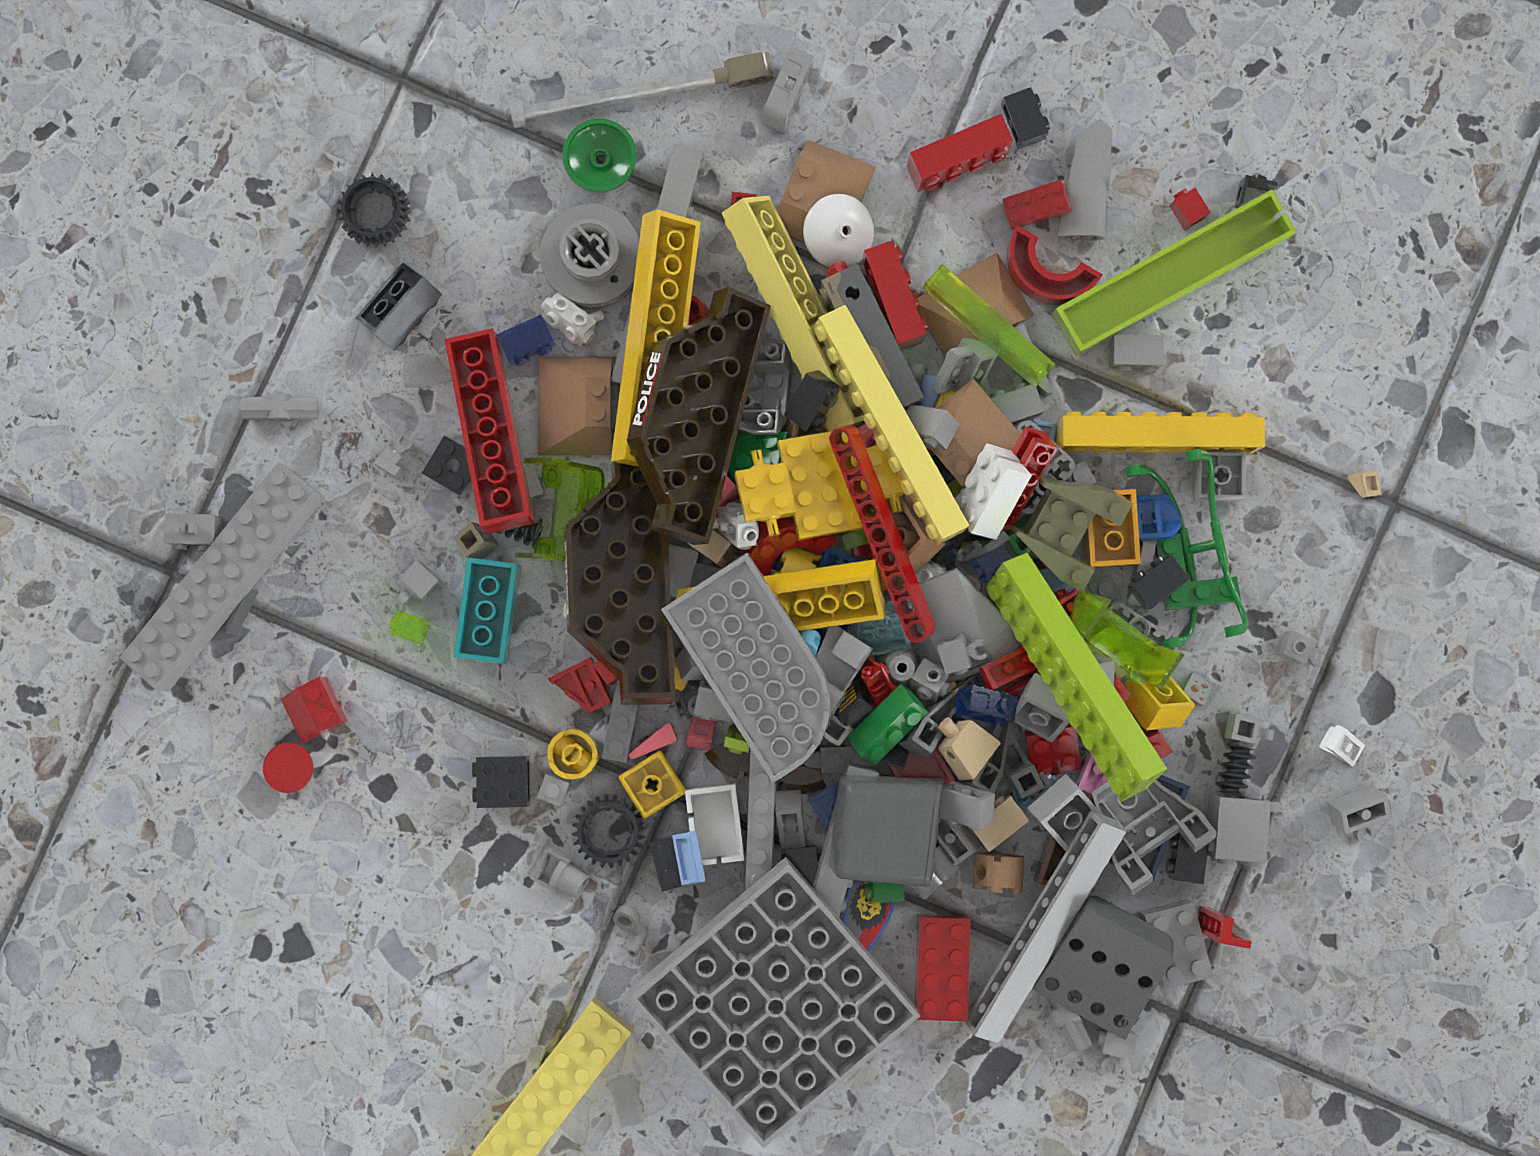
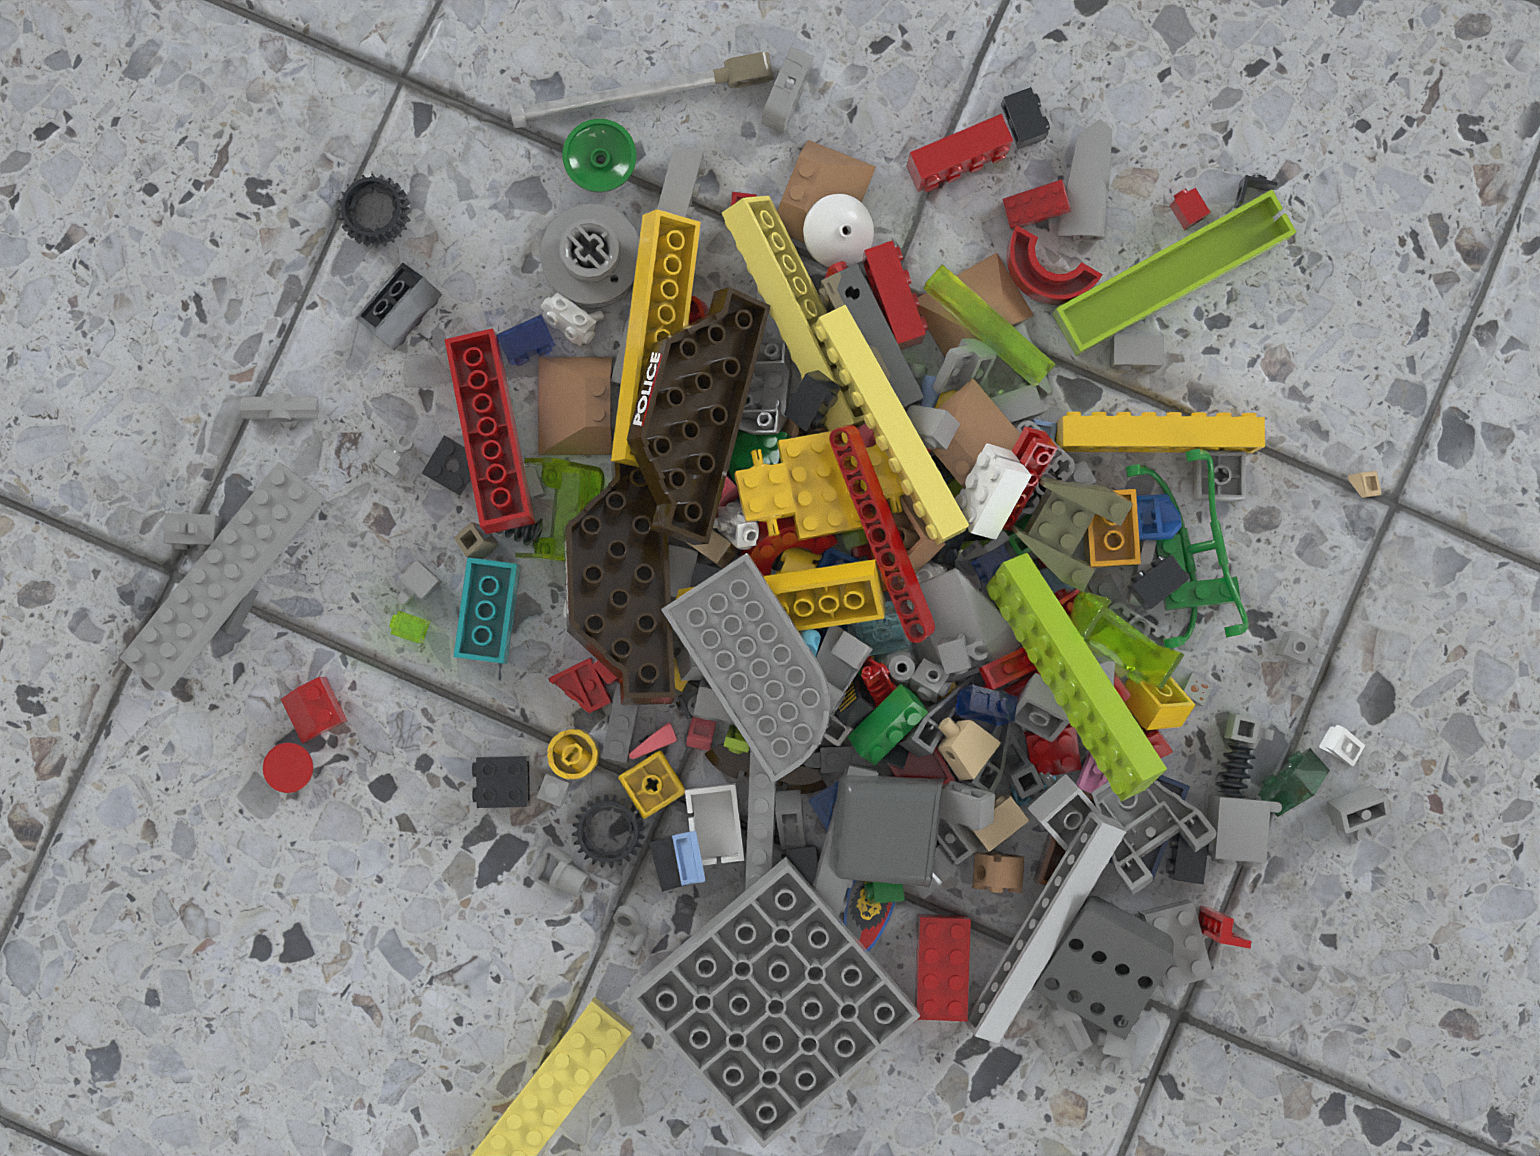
none -> clear green brick [1258,748,1330,817]

